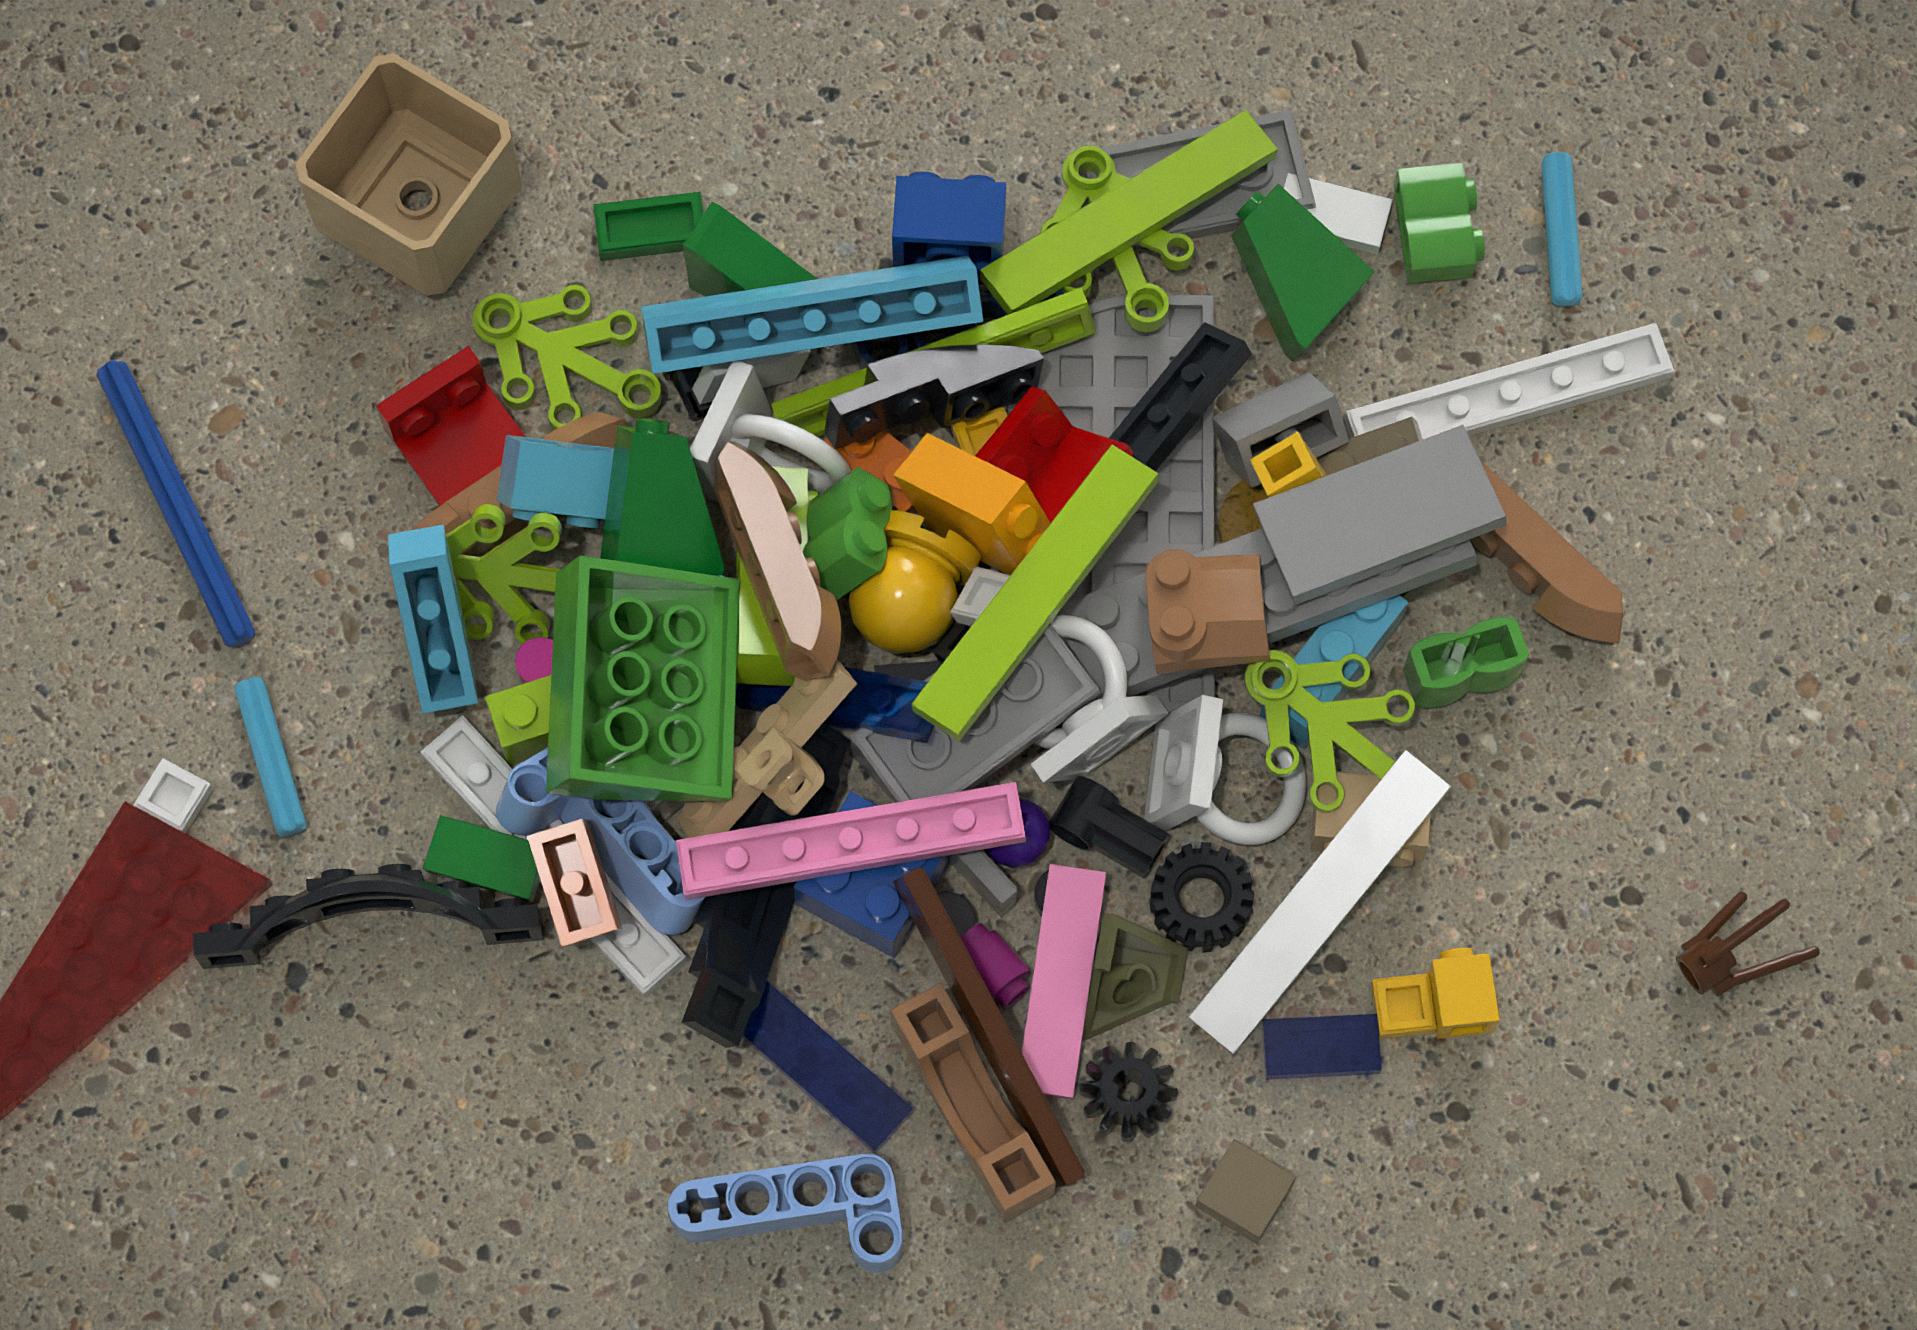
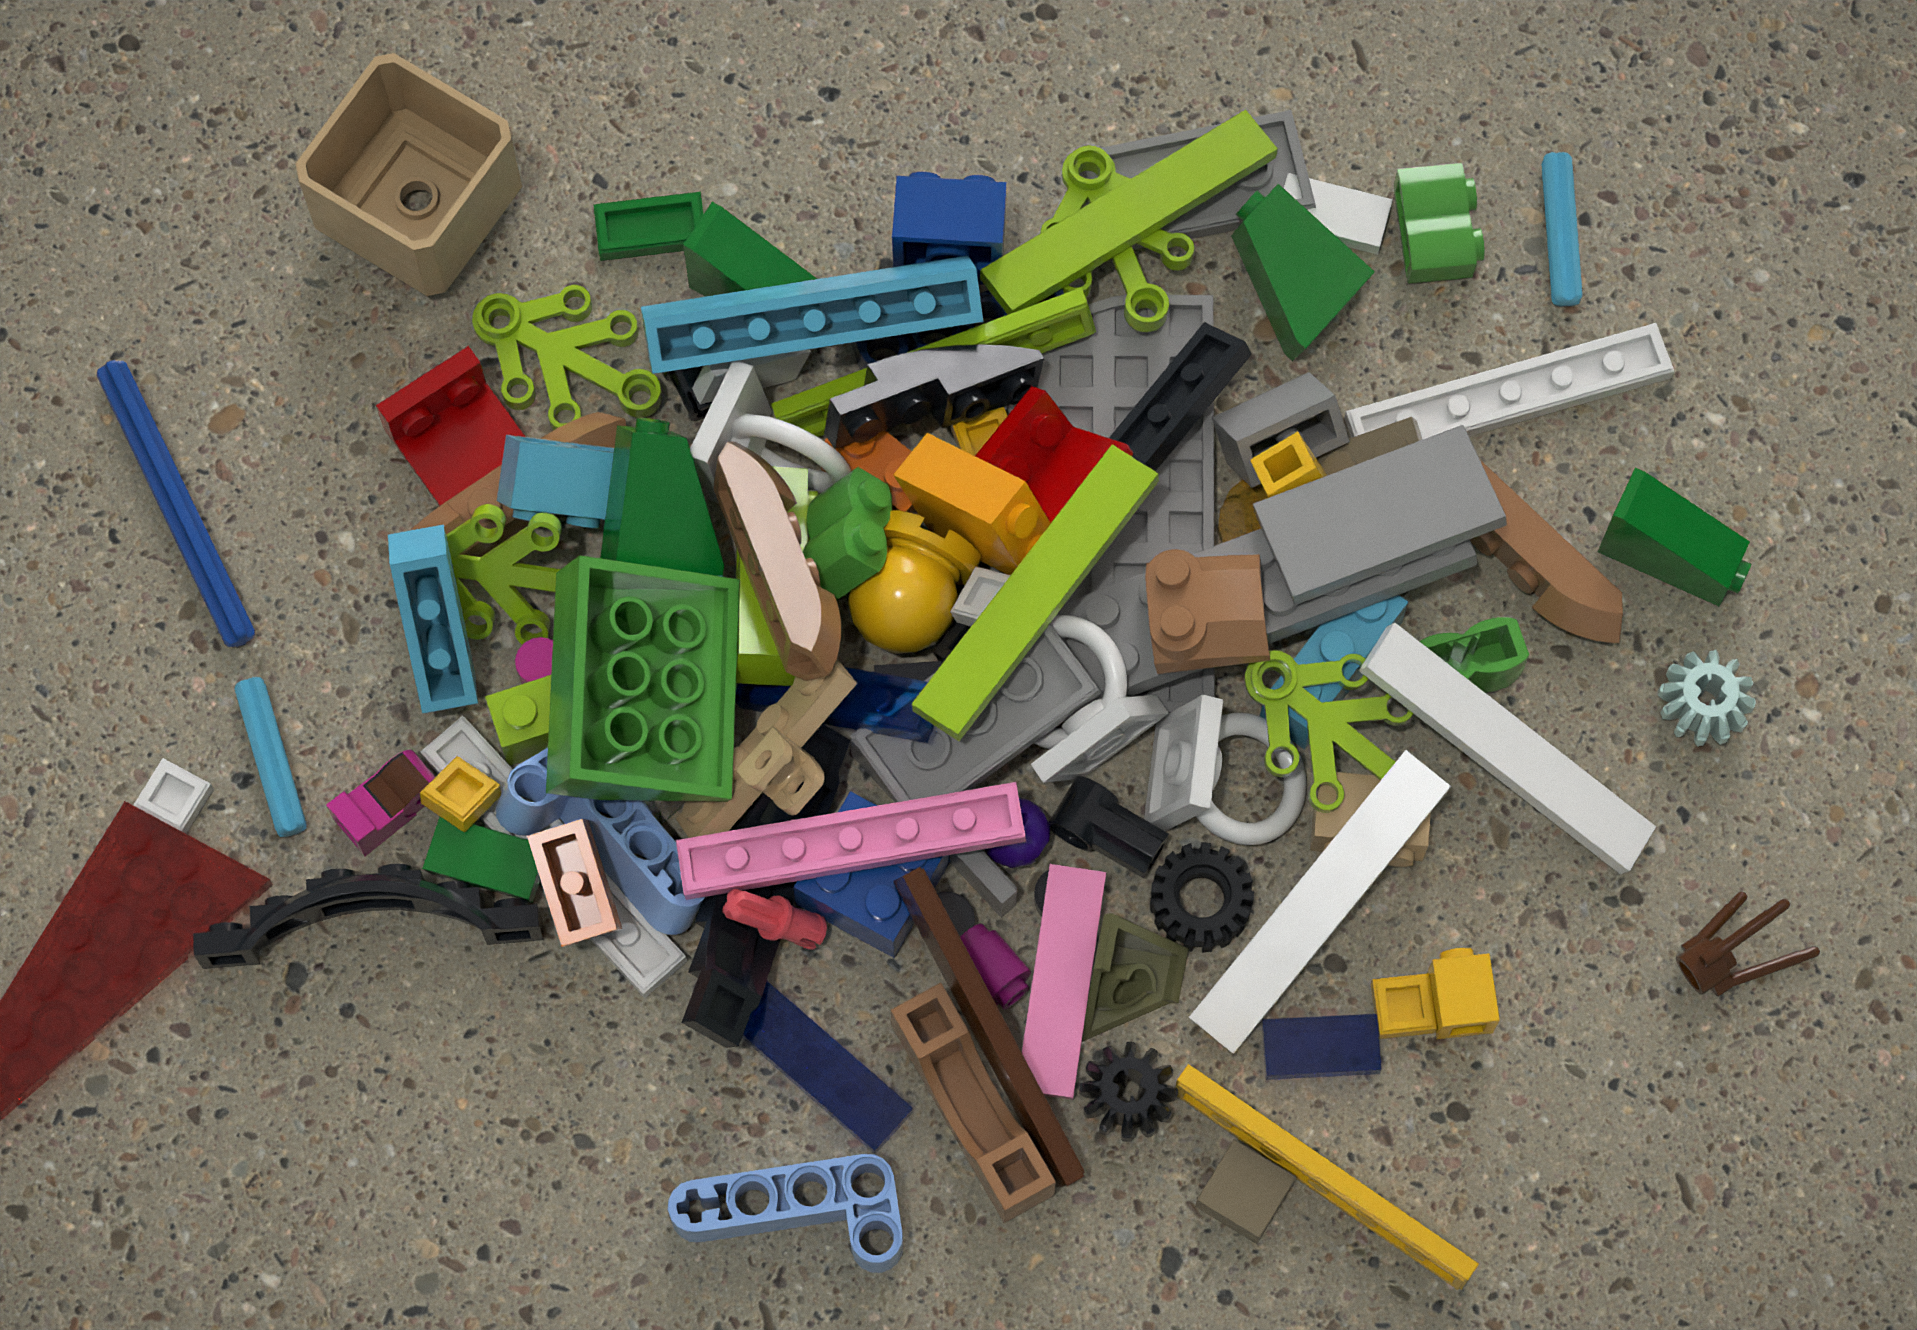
none -> dark pink leg [326,749,436,857]
none -> yellow tile [420,756,501,833]
none -> coral axle [723,889,827,950]
none -> yellow tile [1175,1064,1479,1290]
none -> white tile [1359,623,1656,874]
none -> green slope [1597,467,1752,607]
none -> light aqua gear [1658,650,1756,747]

